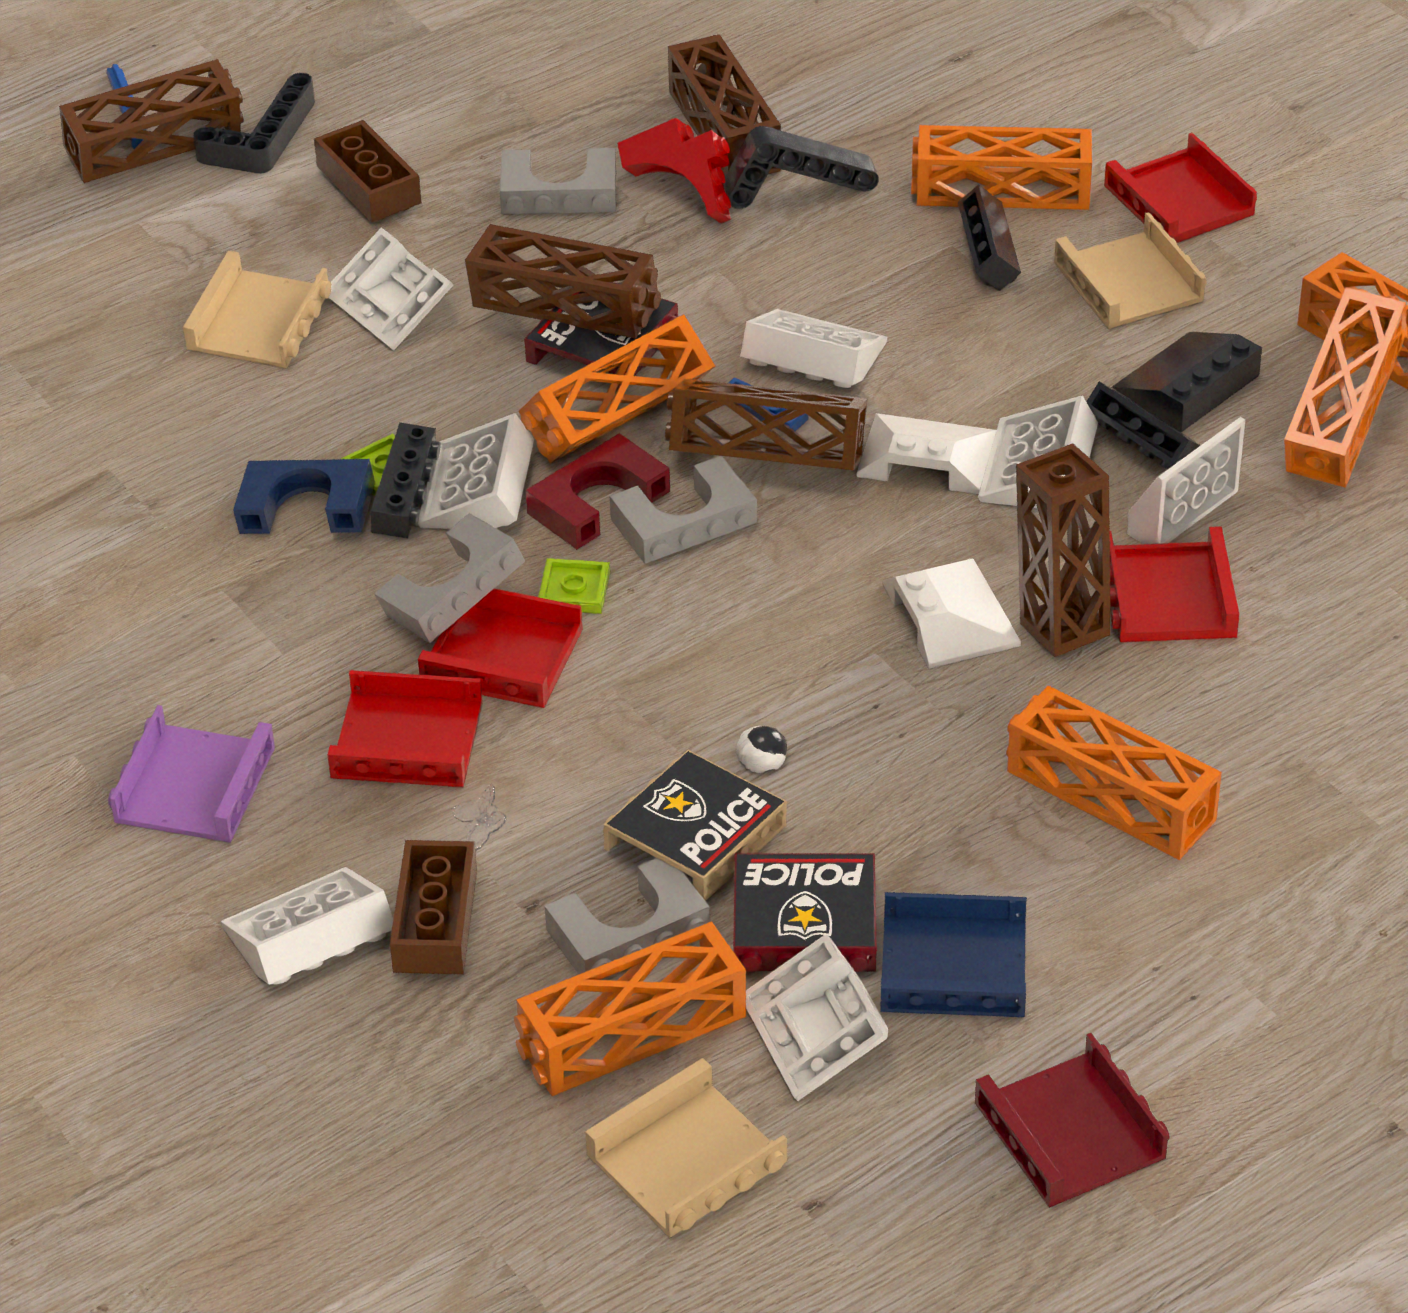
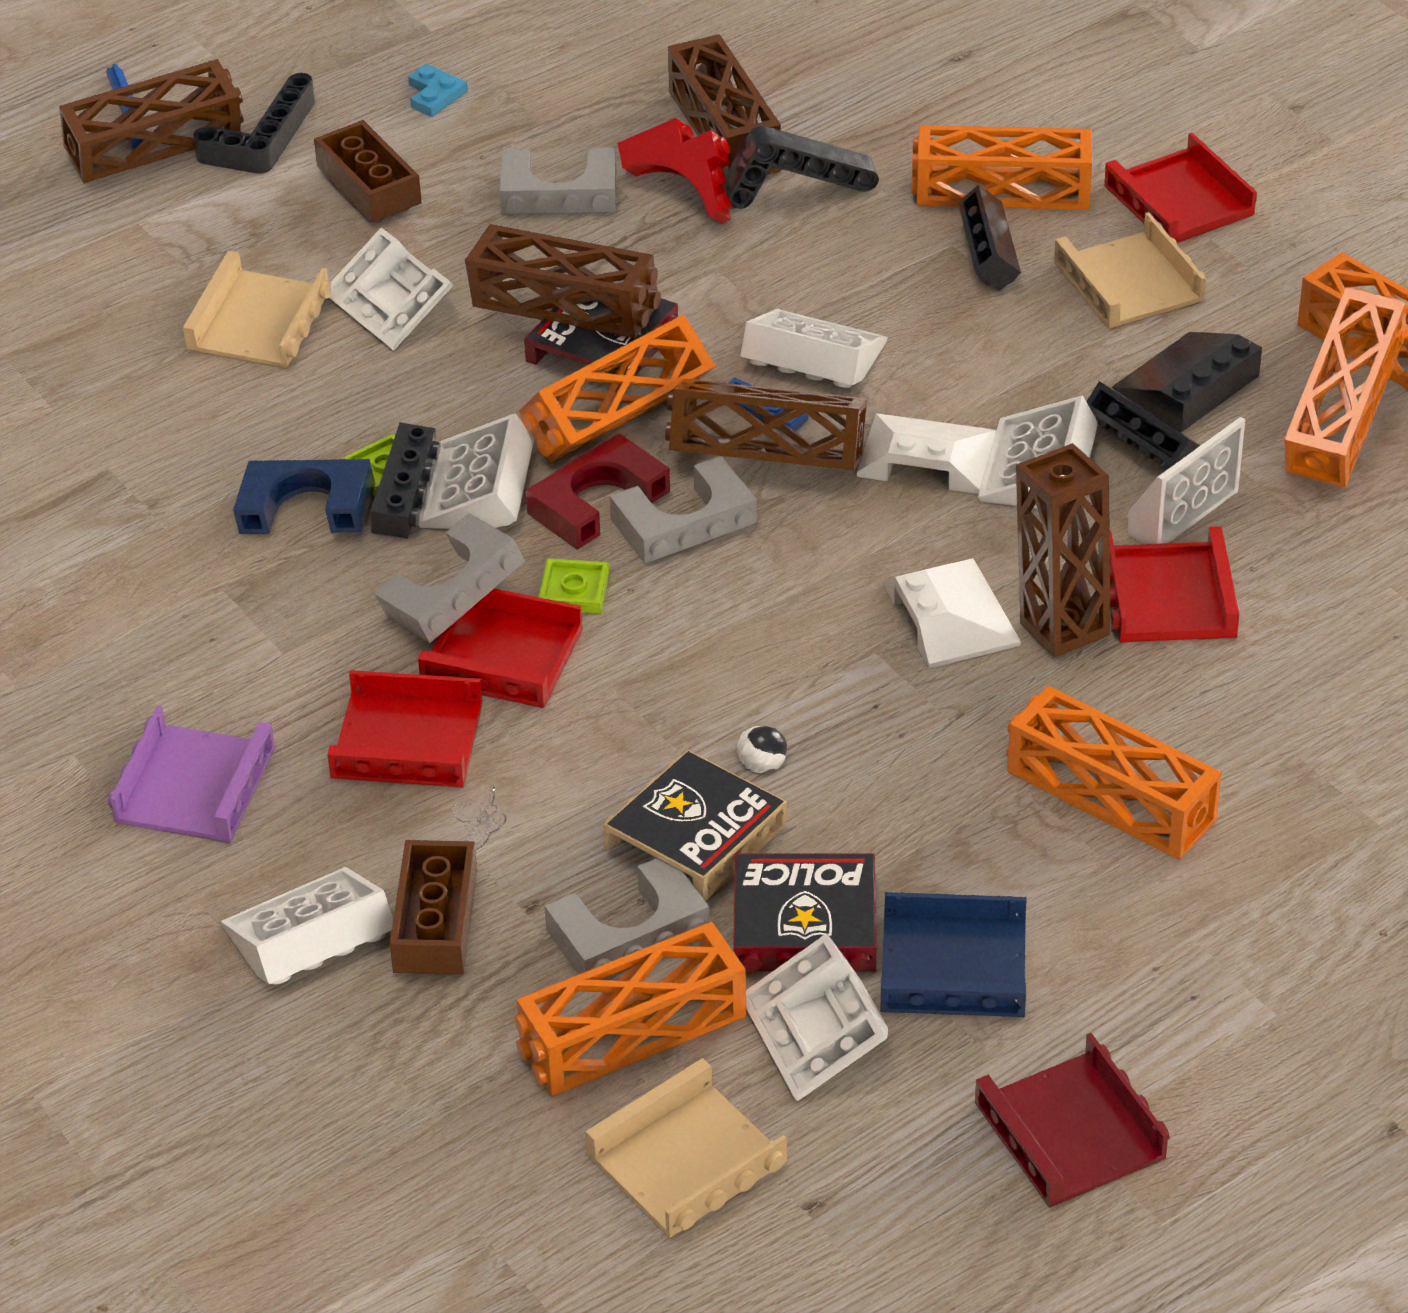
none -> dark azure plate [408,64,468,117]

